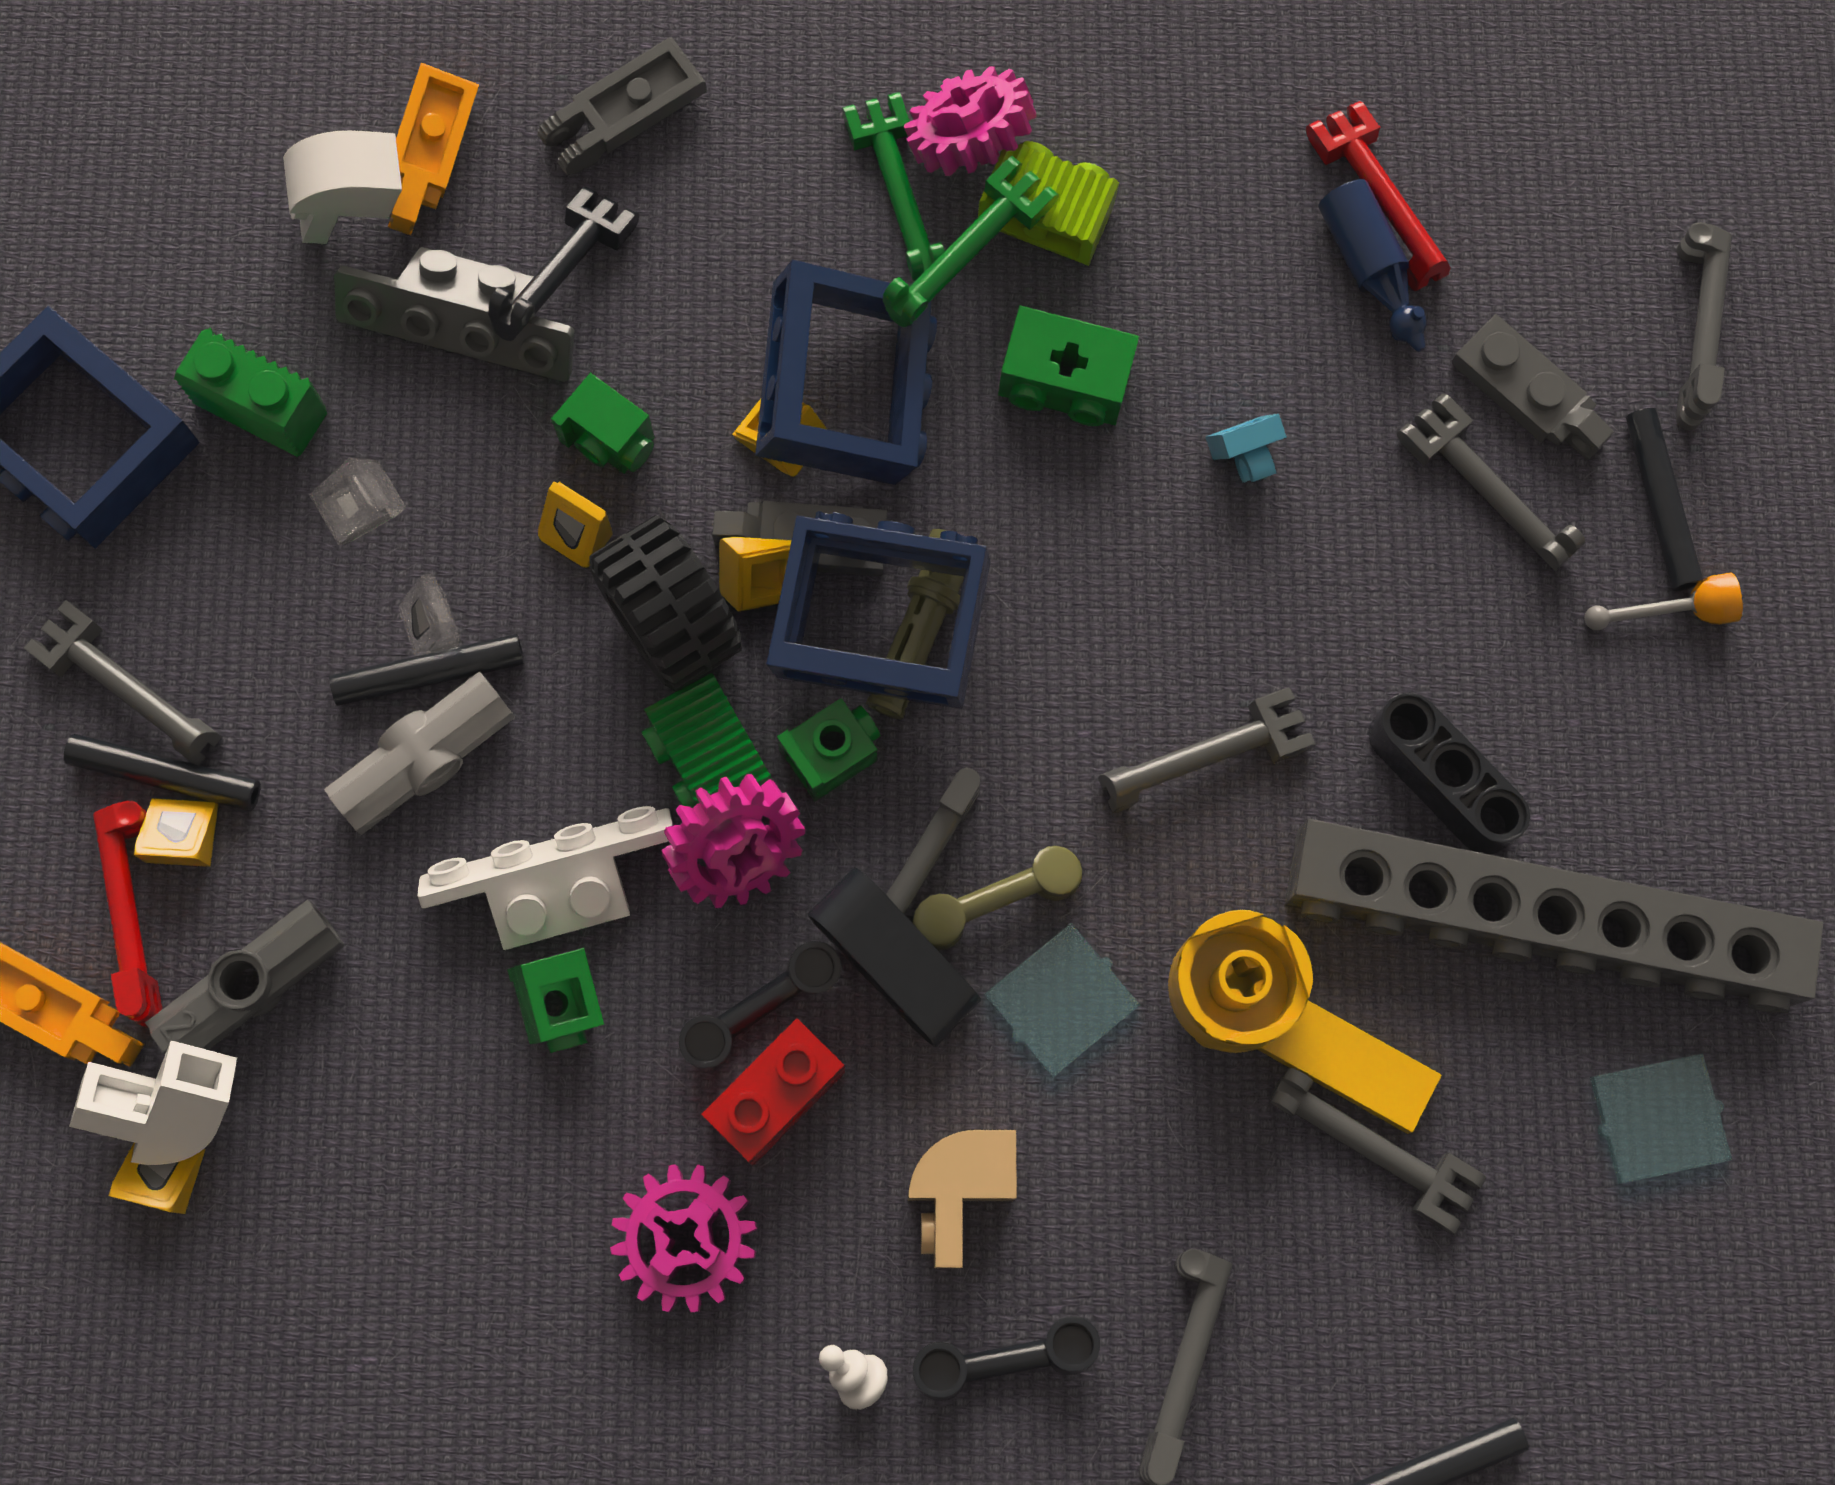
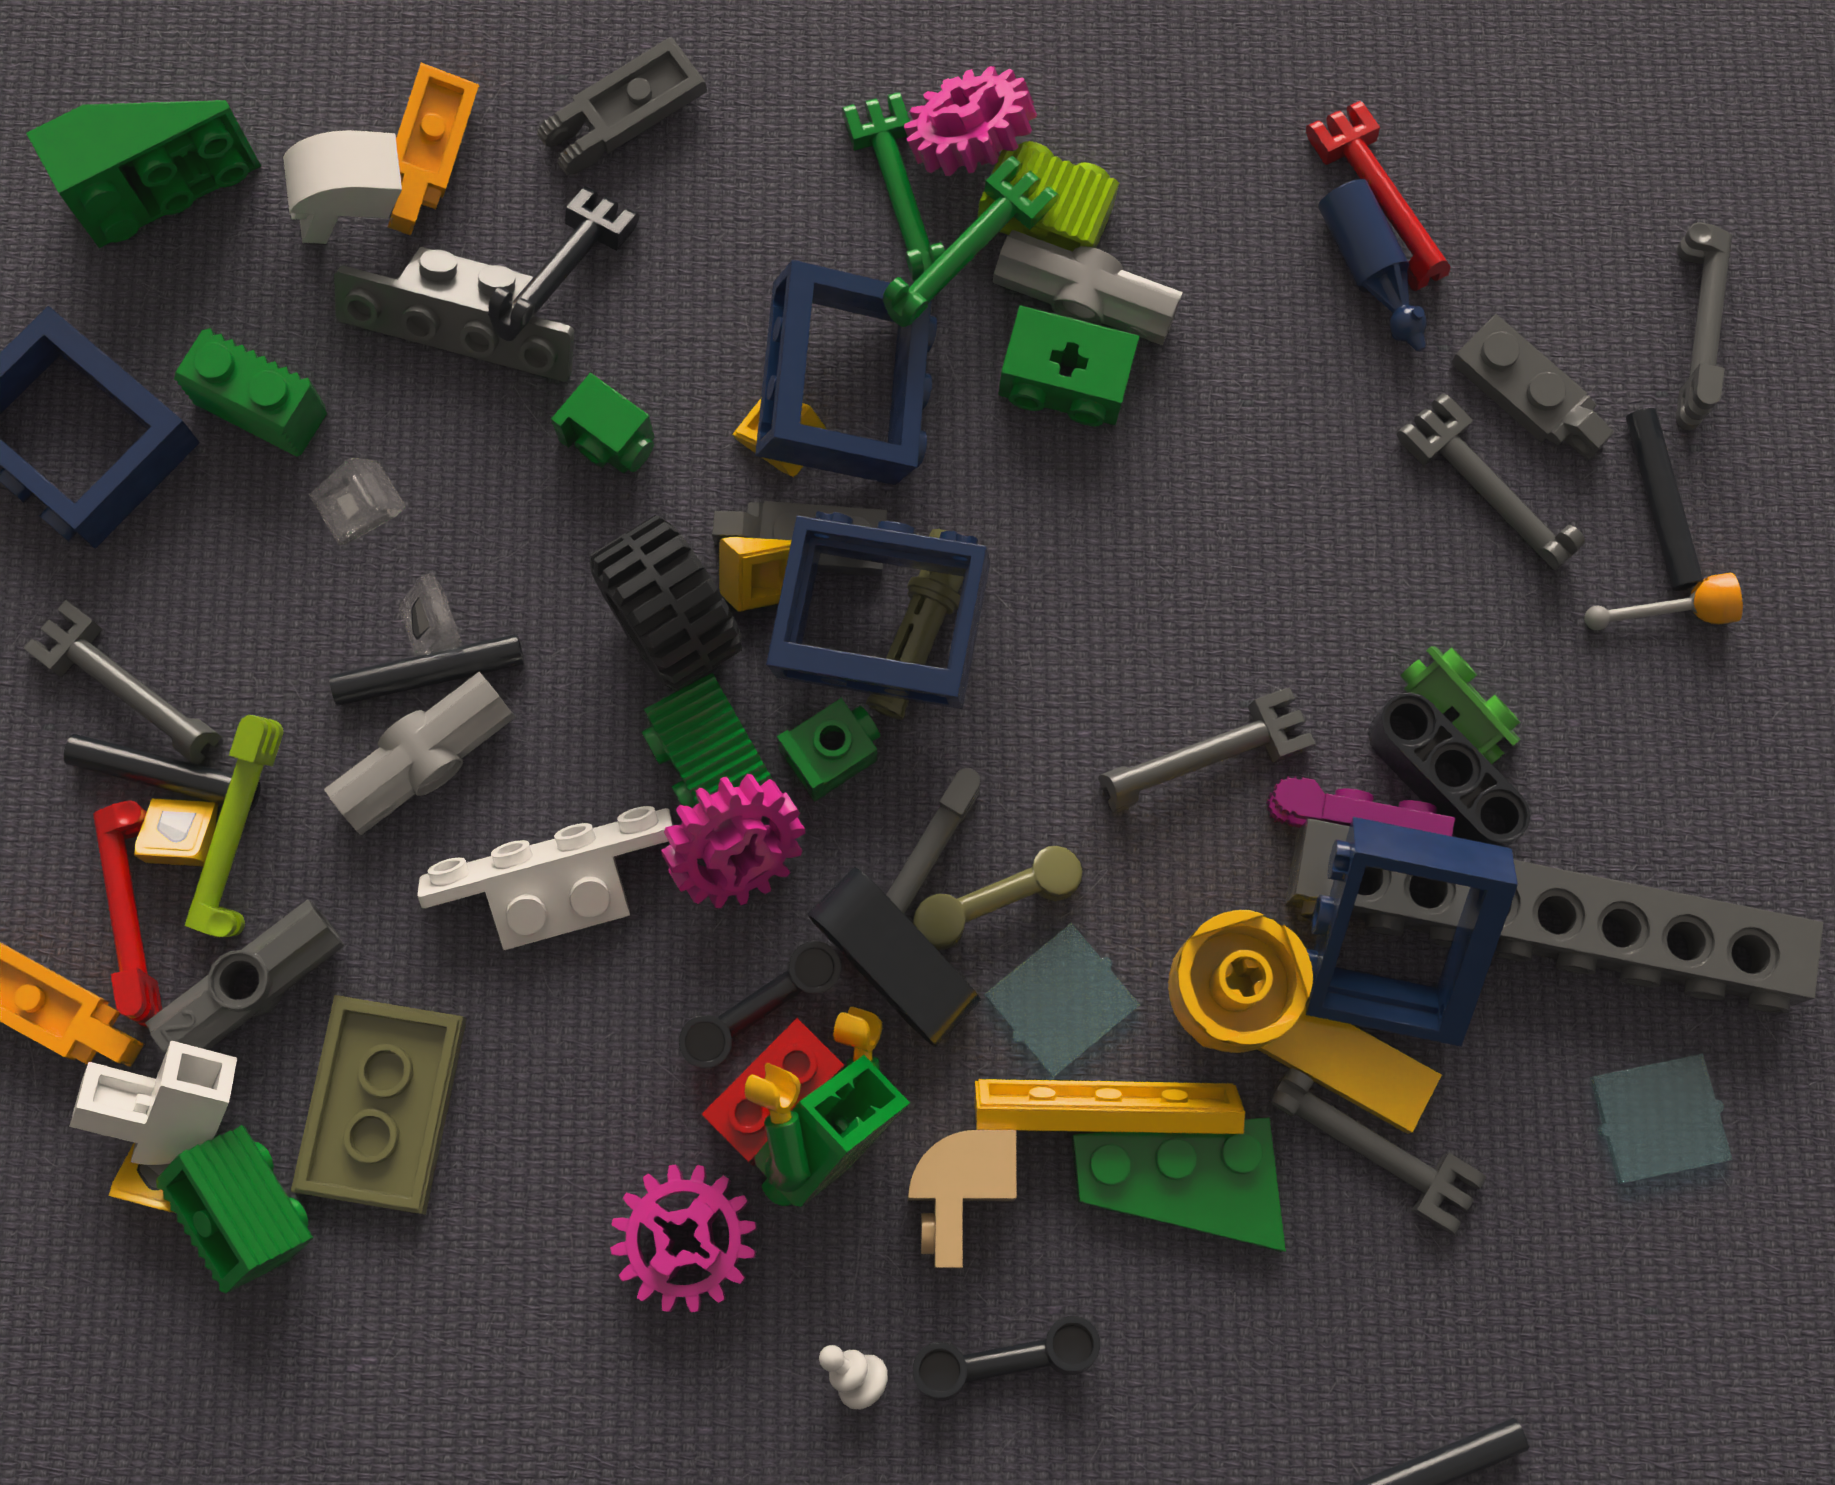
green brick [507,948,604,1053] -> none
yellow slope [538,482,613,568] -> none
dark grey hinge [1139,1249,1233,1485] -> none
medium azure tile [1205,414,1287,482] -> none
none -> green slope [26,100,261,248]
none -> green brick [156,1125,313,1294]
none -> lime hinge [185,715,283,937]
none -> olive tile [291,995,467,1215]
none -> green torso [745,1007,910,1207]
none -> yellow tile [974,1079,1245,1134]
none -> light grey piece [993,230,1183,345]
none -> green wing [1071,1117,1286,1252]
none -> magenta hinge [1266,776,1455,836]
none -> dark blue window [1306,817,1518,1047]
none -> bright green hinge [1400,646,1521,764]

